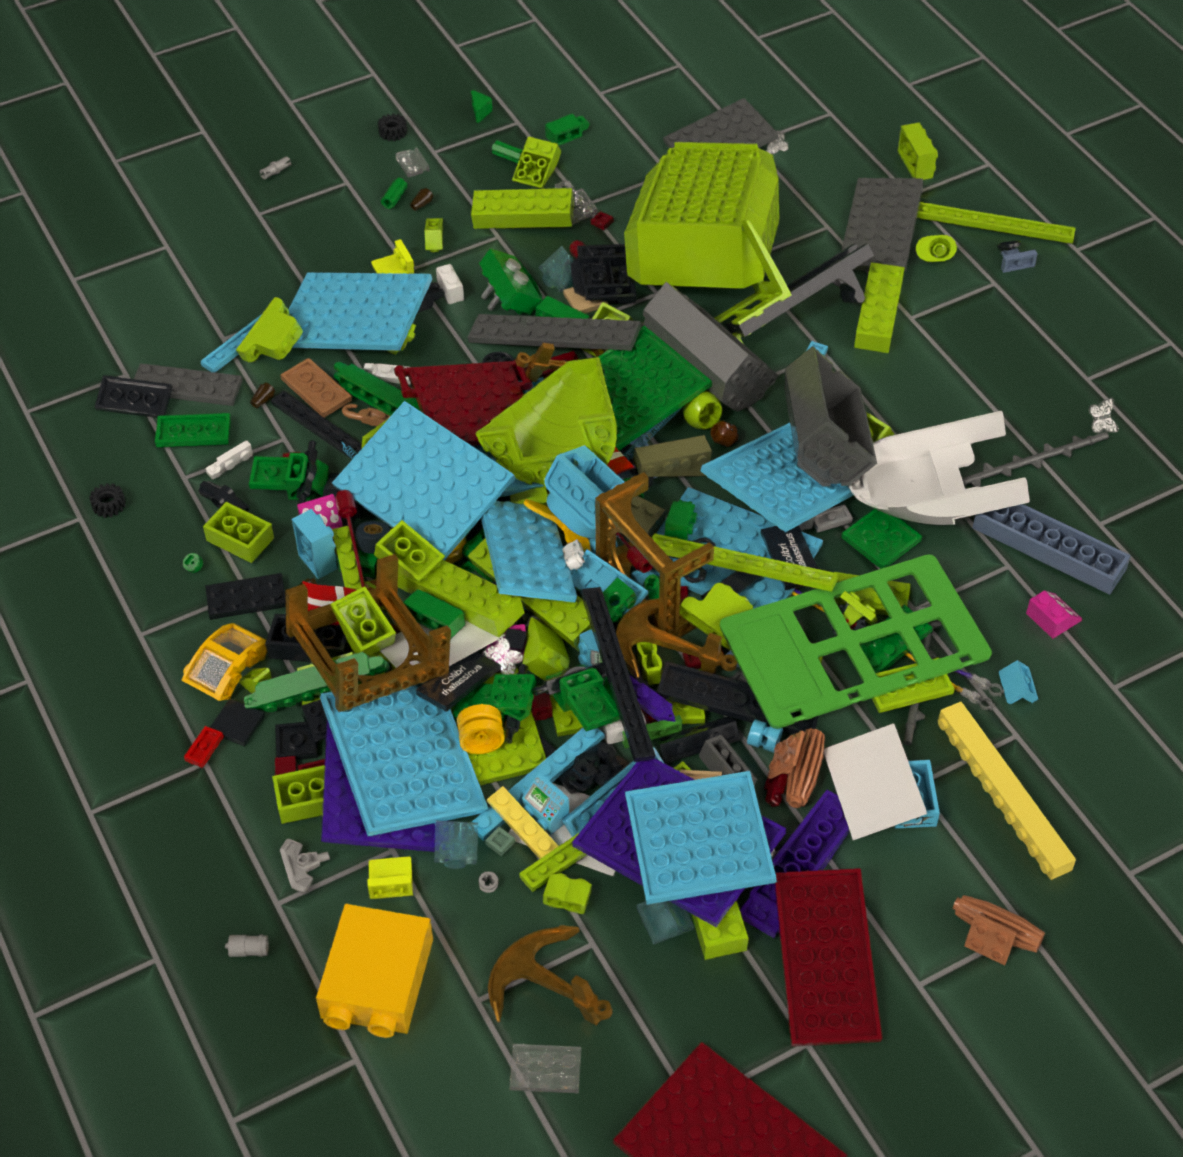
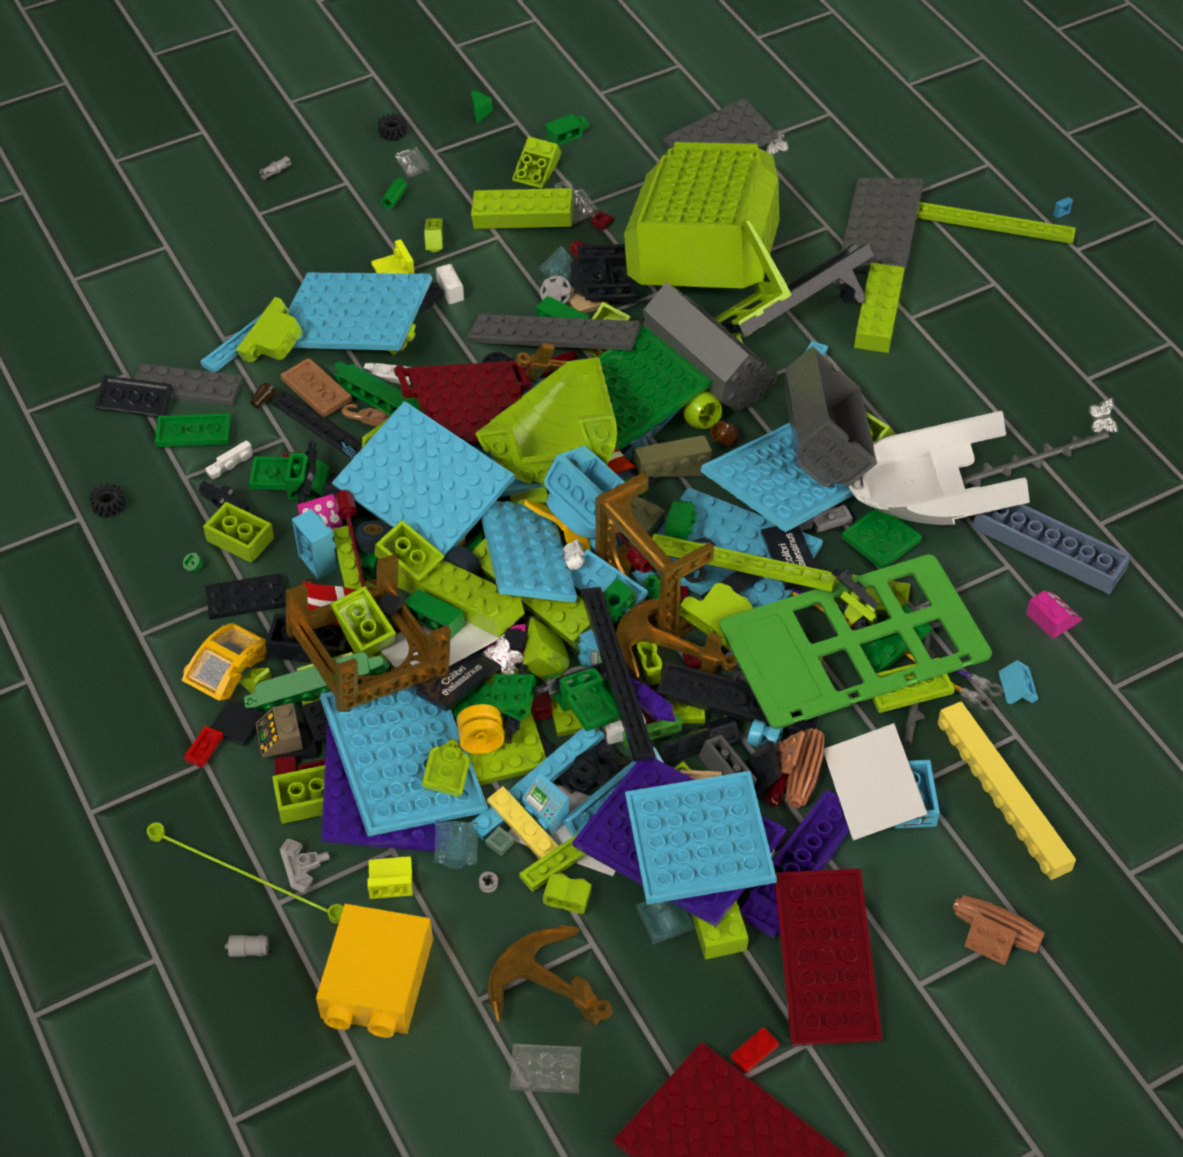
dark brown cone [410,188,434,211] -> none
green piece [479,248,542,315] -> none
green axle [492,140,523,163] -> none
lime brick [898,123,938,180] -> none
lime piece [916,235,957,262] -> none
sand blue piece [997,241,1037,273] -> none
none -> lime piece [147,823,344,924]
none -> dark tan slope [255,703,303,758]
none -> black tile [377,592,404,618]
none -> lime tile [421,738,470,796]
none -> black wheel [444,546,481,575]
none -> light grey wheel [540,276,572,304]
none -> red plate [731,1027,779,1074]
none -> black tile [744,740,782,798]
none -> black hinge [831,568,878,609]
none -> dark azure tile [1053,197,1073,218]

